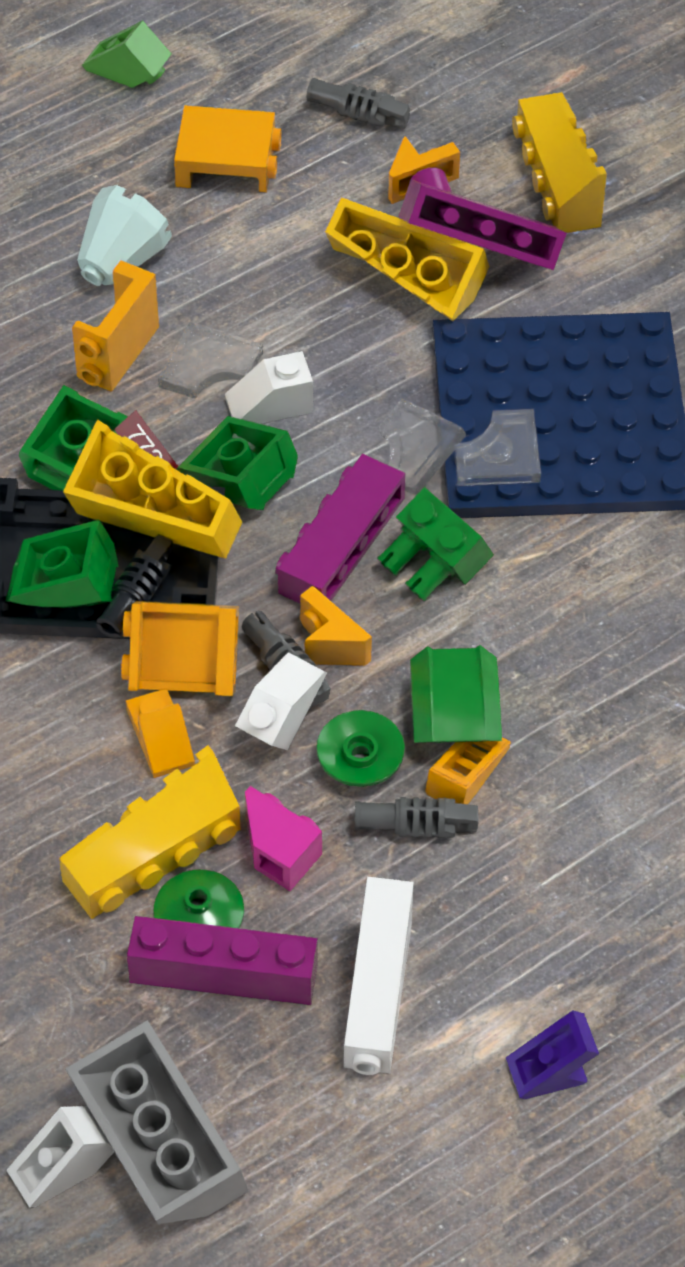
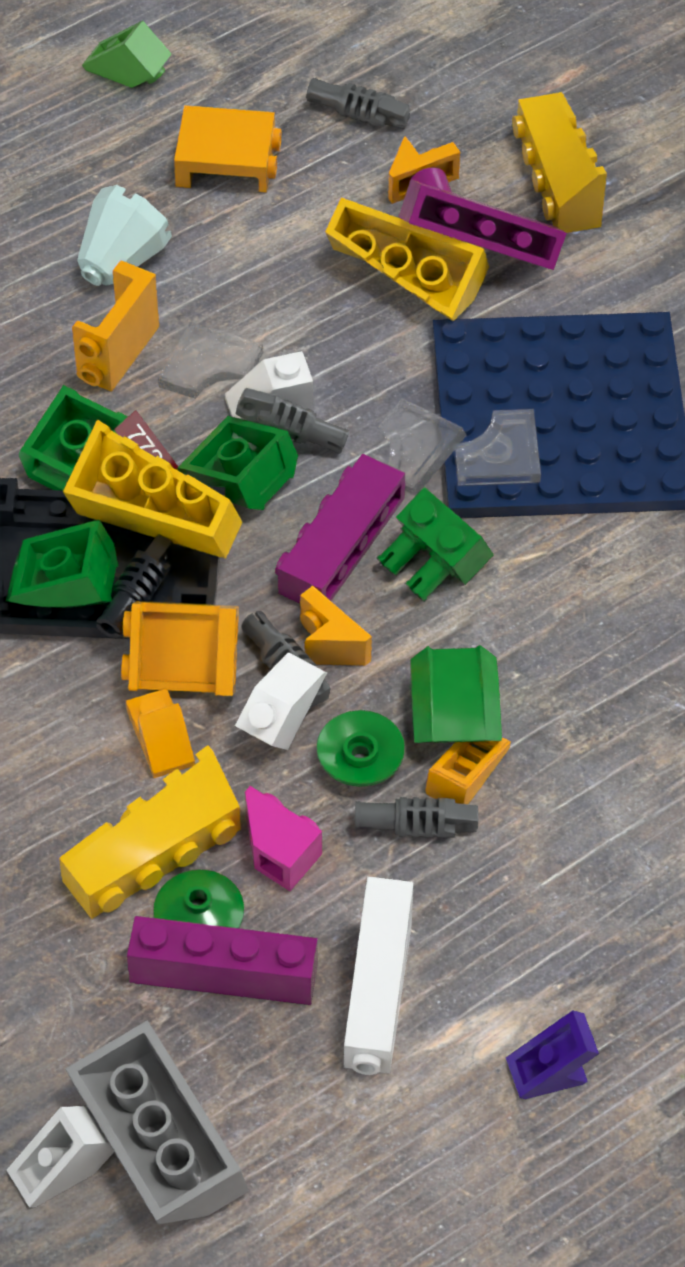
none -> dark grey hinge [235,388,349,454]

